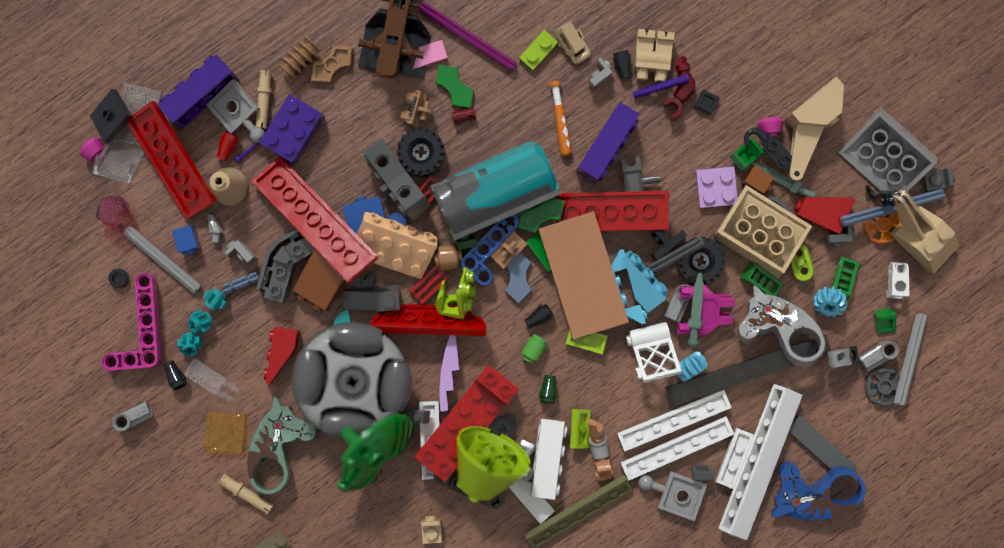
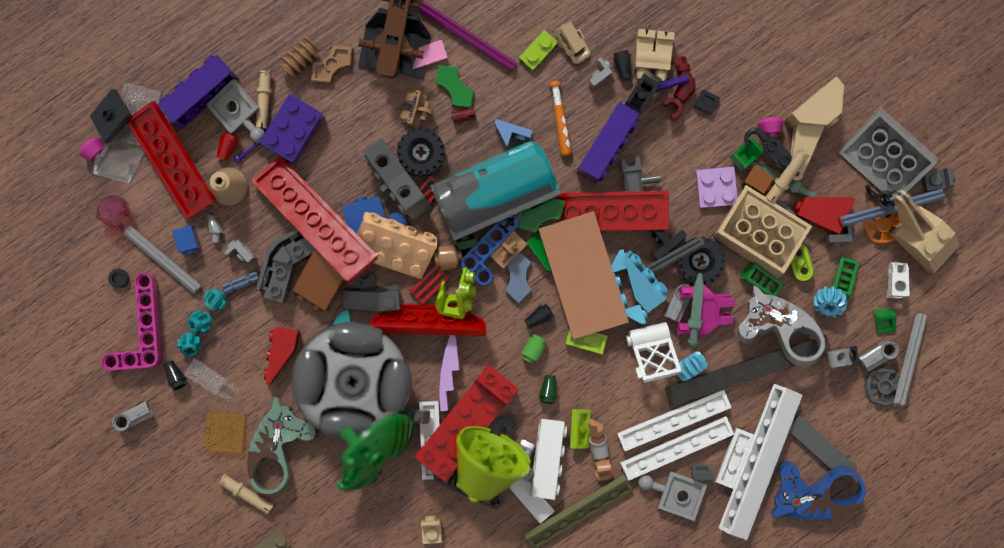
none -> medium blue slope [495,119,533,149]
none -> black brick [625,70,663,116]
none -> tan pin [766,149,810,203]

